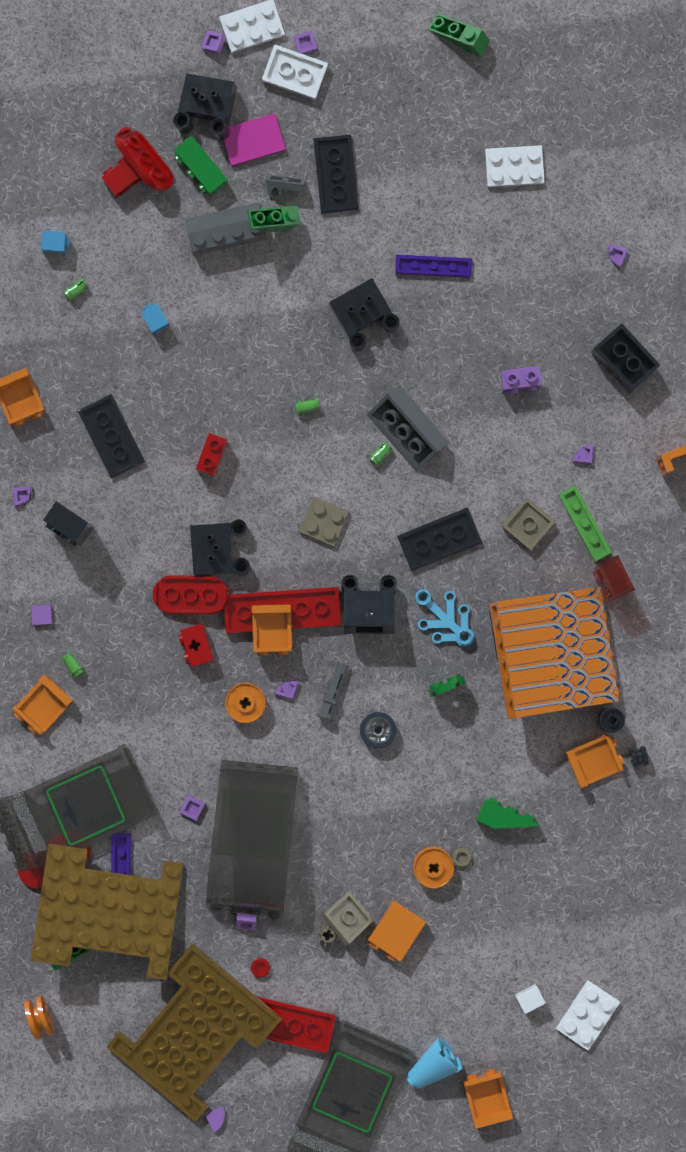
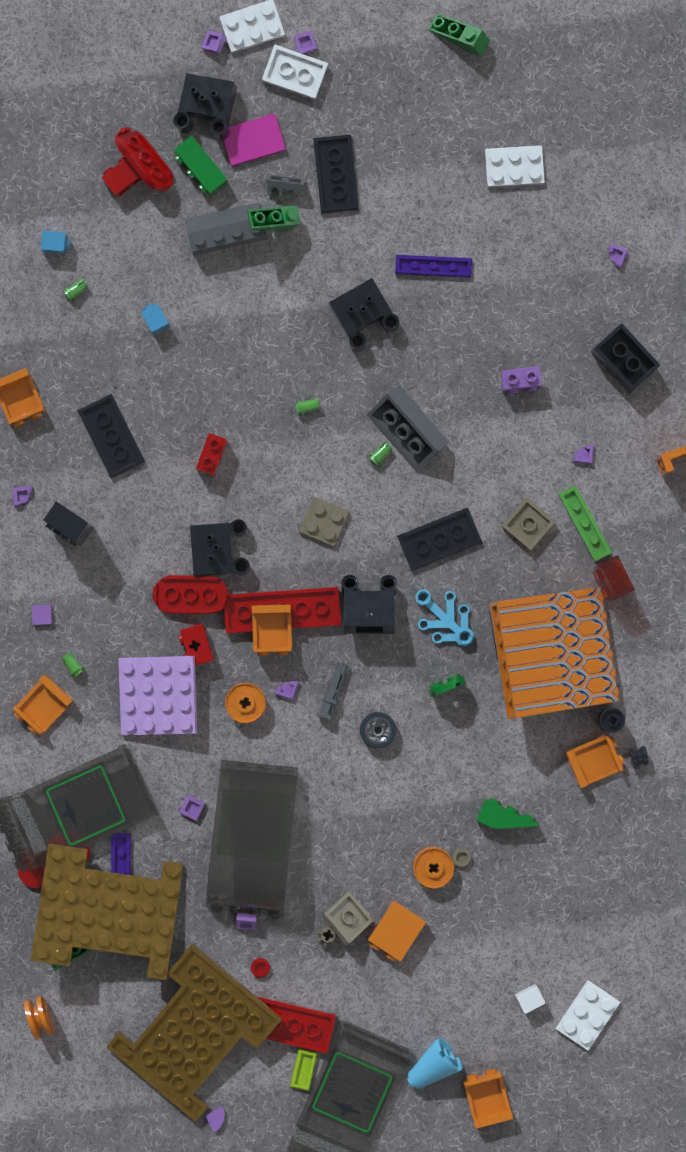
none -> lavender plate [118,656,198,735]
none -> lime tile [290,1048,318,1091]

